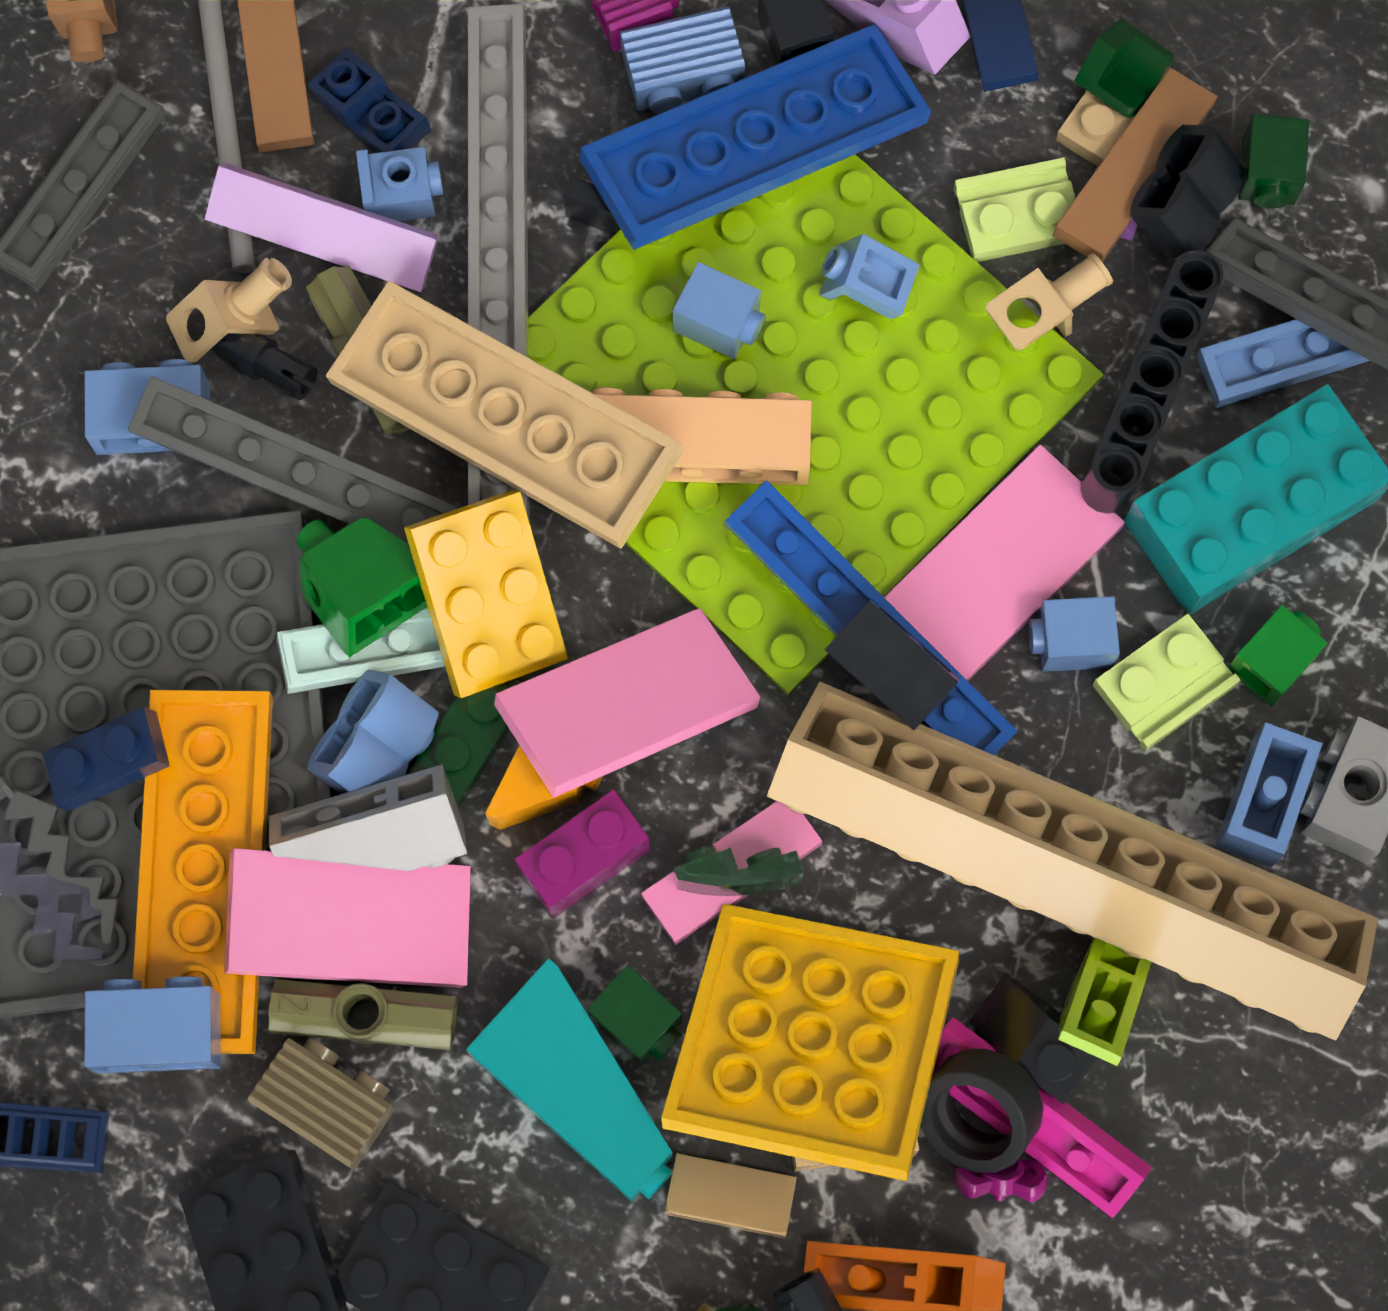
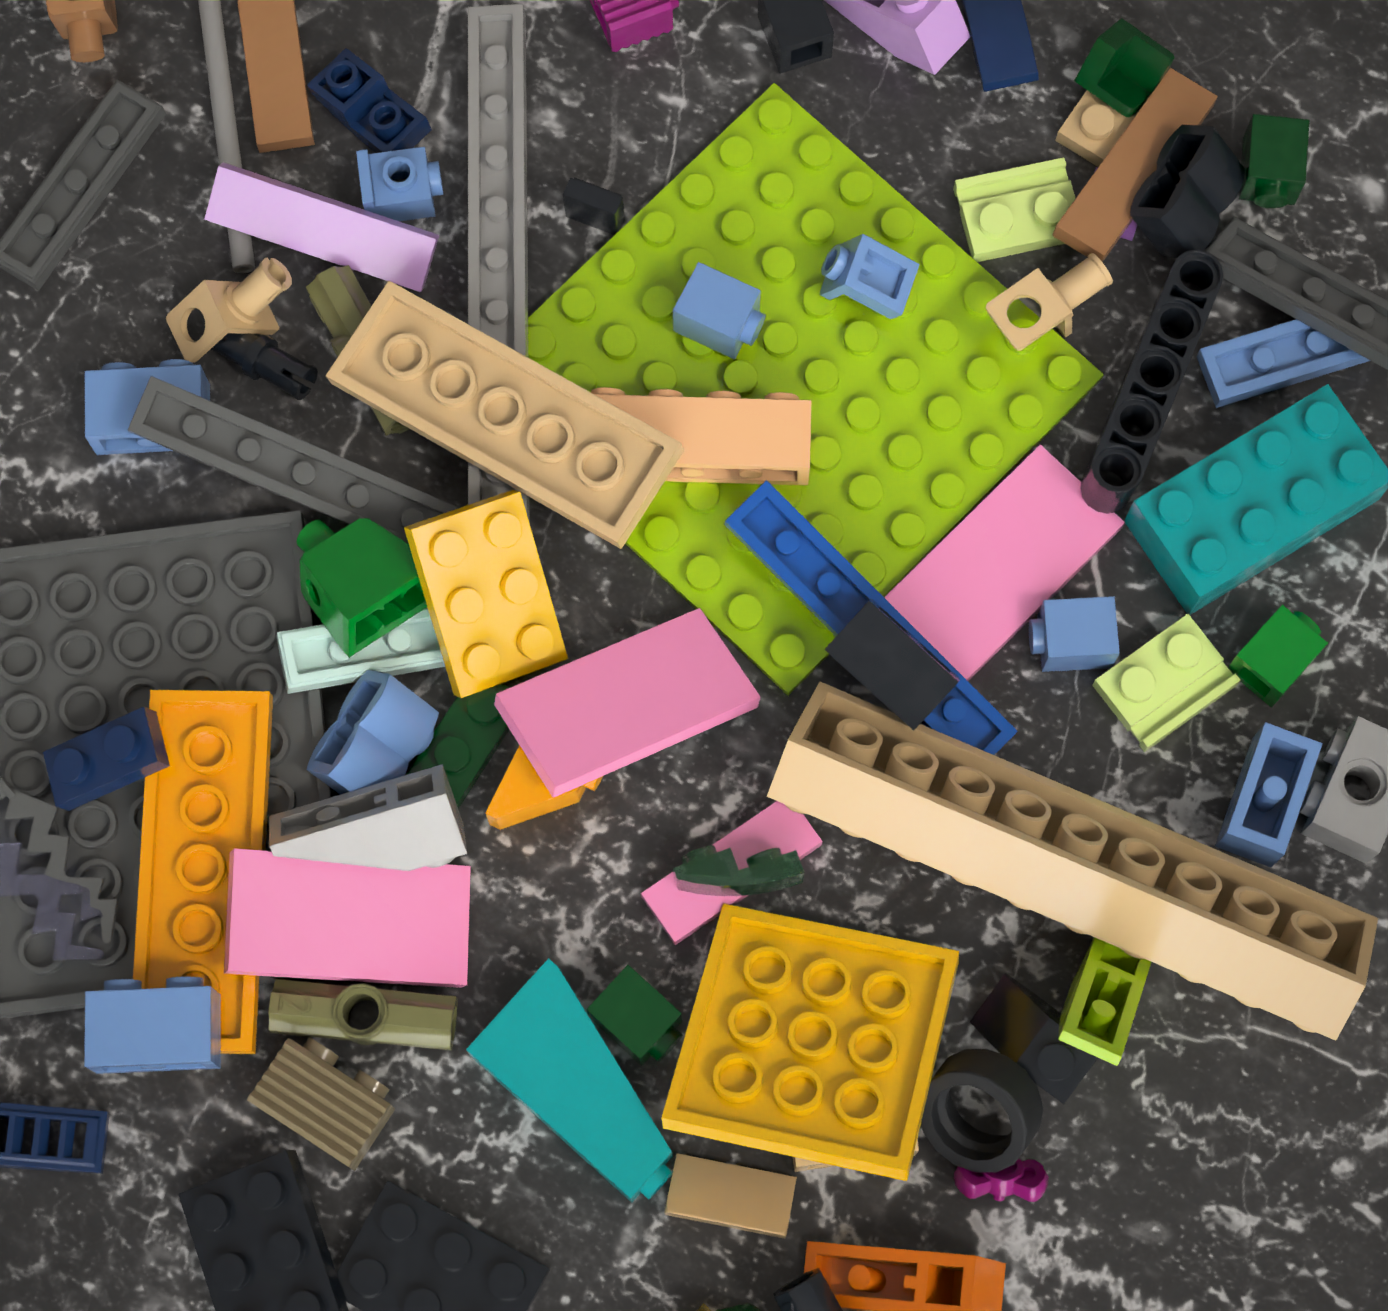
magenta brick [515,790,650,919] -> none
blue plate [579,24,931,250] -> none
medium blue brick [620,6,745,113] -> none
dark pink plate [931,1017,1152,1218] -> none

